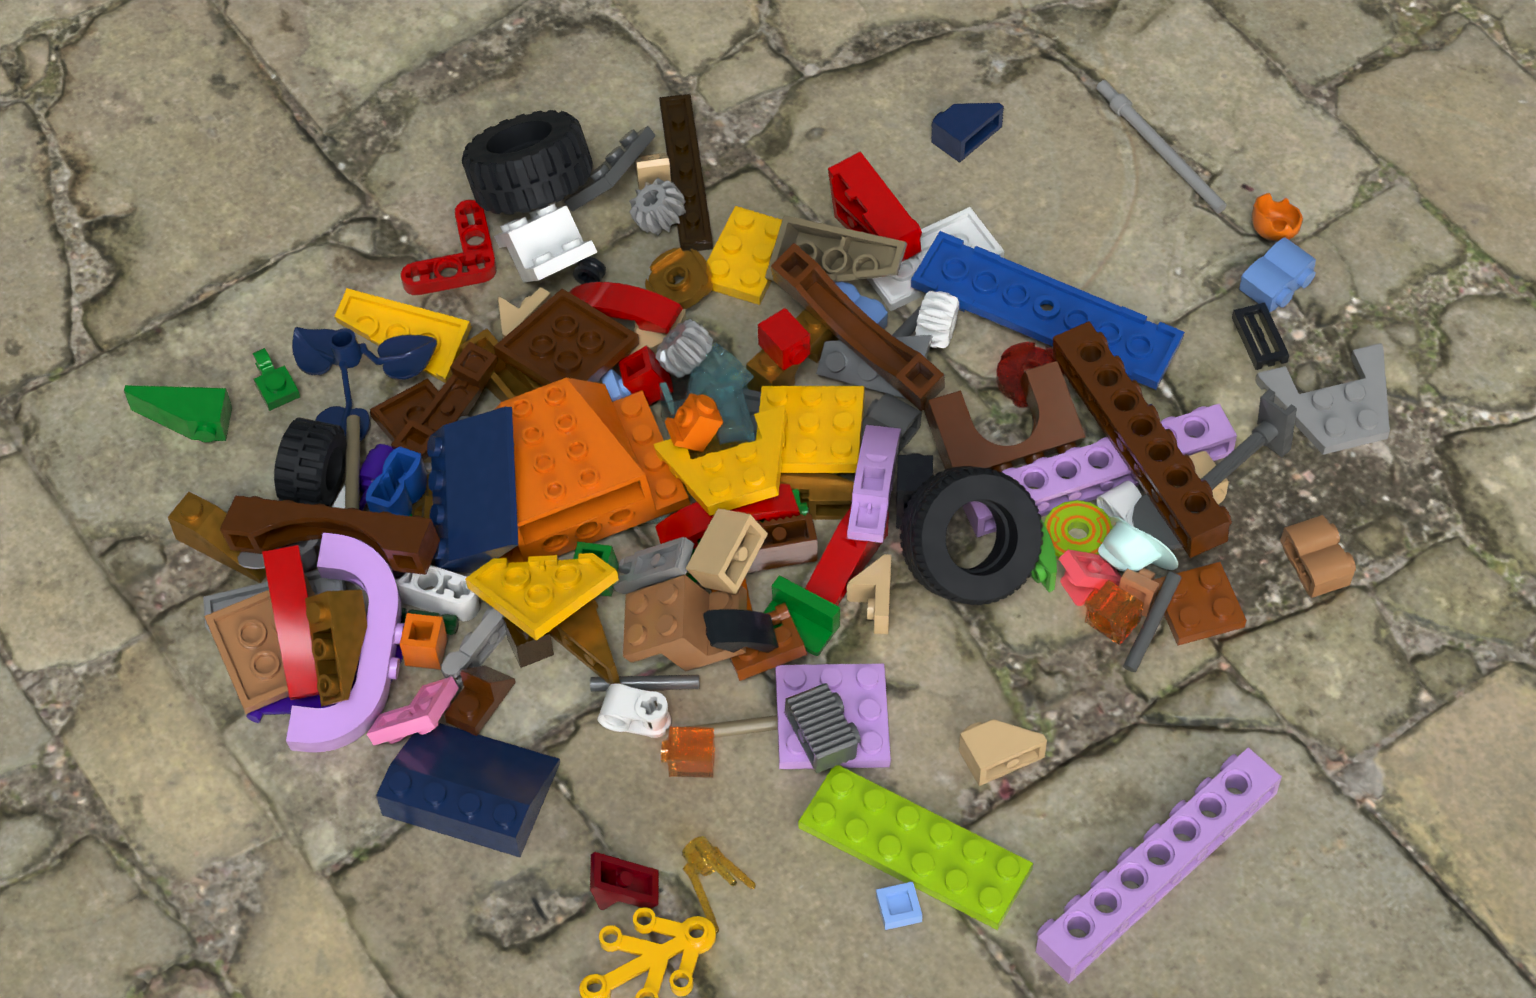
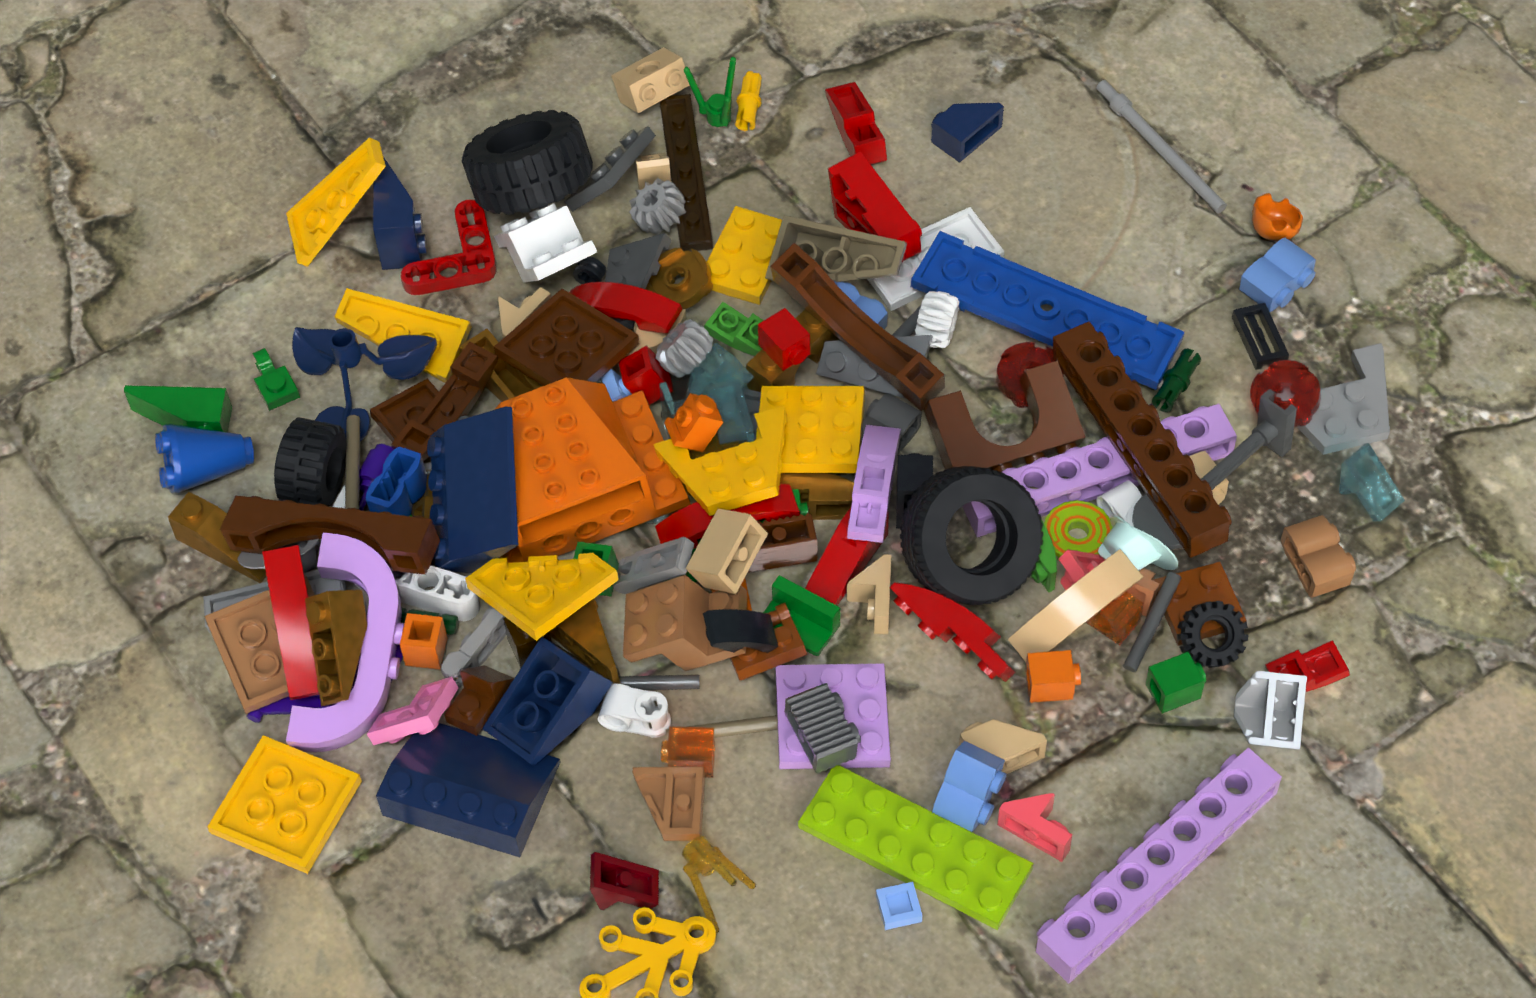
none -> blue cone [155,424,254,494]
none -> yellow plate [207,735,362,874]
none -> yellow wing [286,137,386,267]
none -> dark blue slope [373,156,427,270]
none -> dark blue slope [482,637,613,766]
none -> dark grey wing [605,233,672,329]
none -> tan brick [611,47,690,113]
none -> medium nougat wing [632,767,705,841]
none -> green plant [683,57,736,127]
none -> bright green slope [704,302,764,356]
none -> yellow axle [735,71,762,131]
none -> red slope [825,82,887,164]
none -> red slope [890,582,1015,682]
none -> medium blue brick [932,741,1007,832]
none -> coral slope [998,793,1072,862]
none -> tan slope [1007,549,1143,662]
none -> orange brick [1025,650,1081,703]
none -> green brick [1145,652,1206,714]
none -> dark green pin [1152,348,1201,412]
none -> black tyre [1177,601,1249,668]
none -> light grey slope [1234,671,1307,750]
none -> clear red plate [1250,360,1321,427]
none -> red slope [1265,640,1350,692]
none -> clear light blue slope [1339,443,1405,521]

